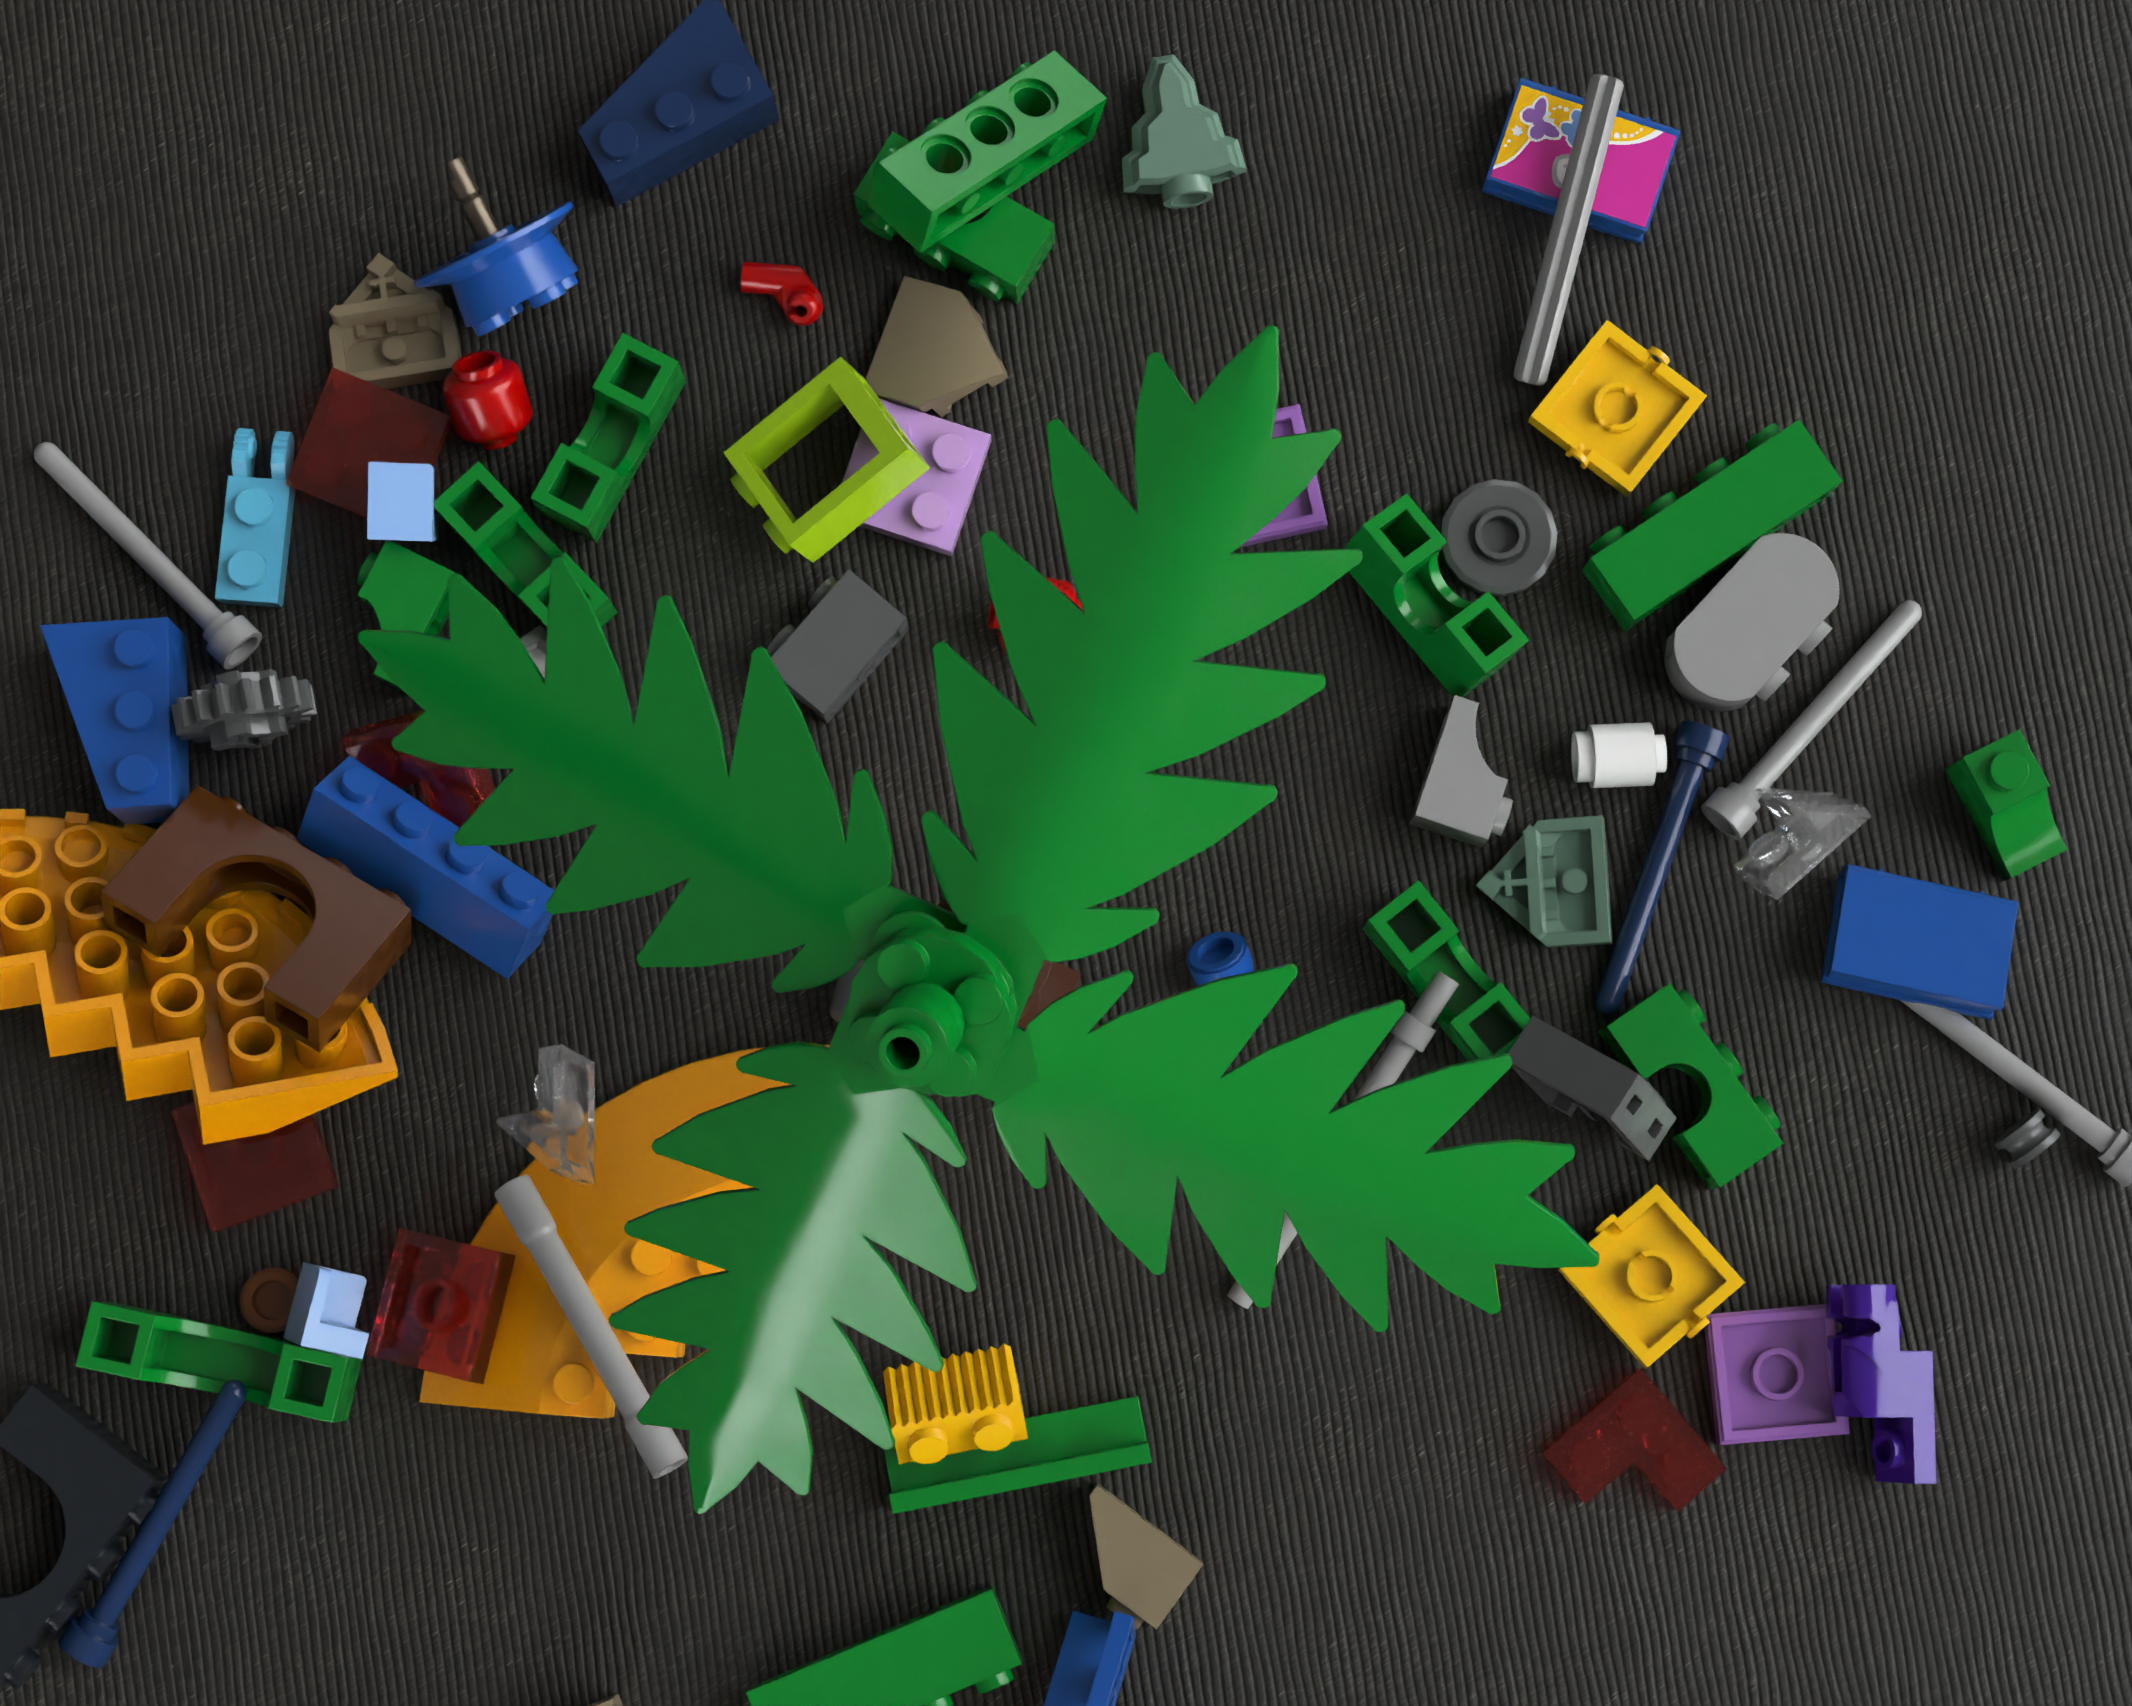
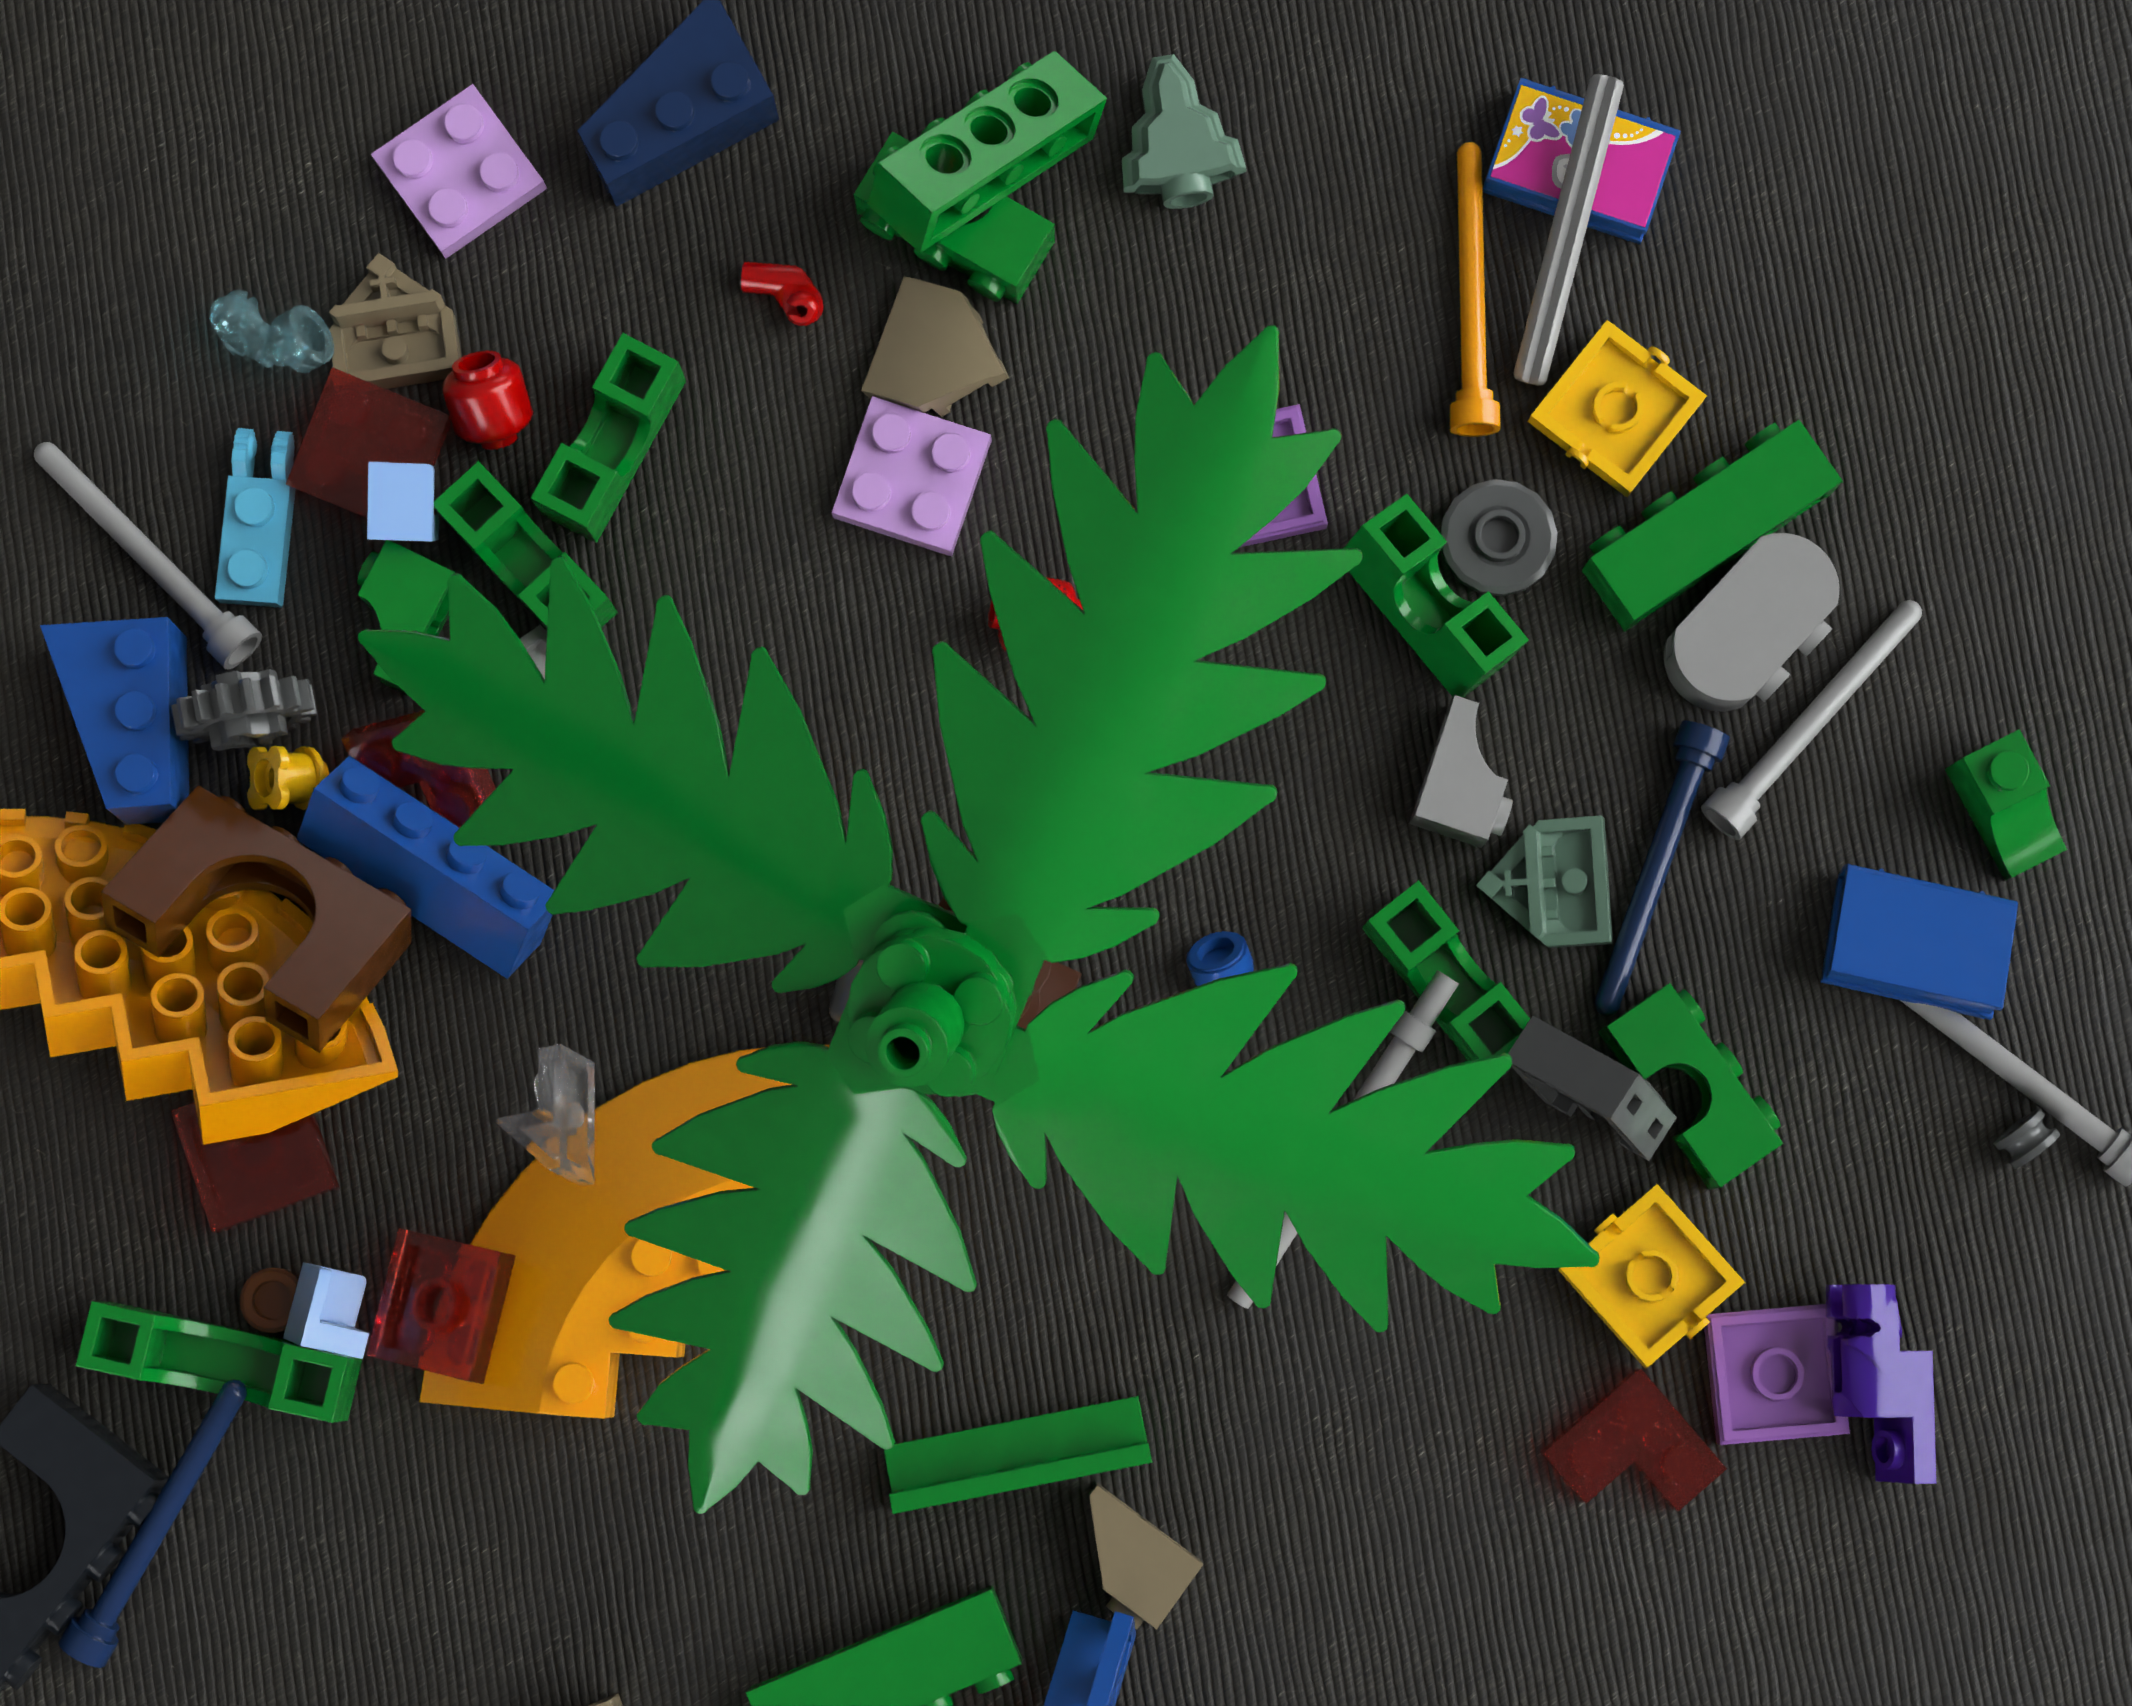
blue piece [413,156,579,337] -> none
light grey piece [494,1175,688,1479] -> none
lime window [723,356,930,563] -> none
dark grey brick [767,569,909,724] -> none
yellow brick [883,1343,1028,1465] -> none
white brick [1571,722,1667,788] -> none
clear slope [1733,788,1871,900] -> none
none -> clear light blue arm [209,290,334,373]
none -> yellow brick [247,746,329,810]
none -> lavender plate [371,84,547,259]
none -> light orange piece [1449,142,1500,437]

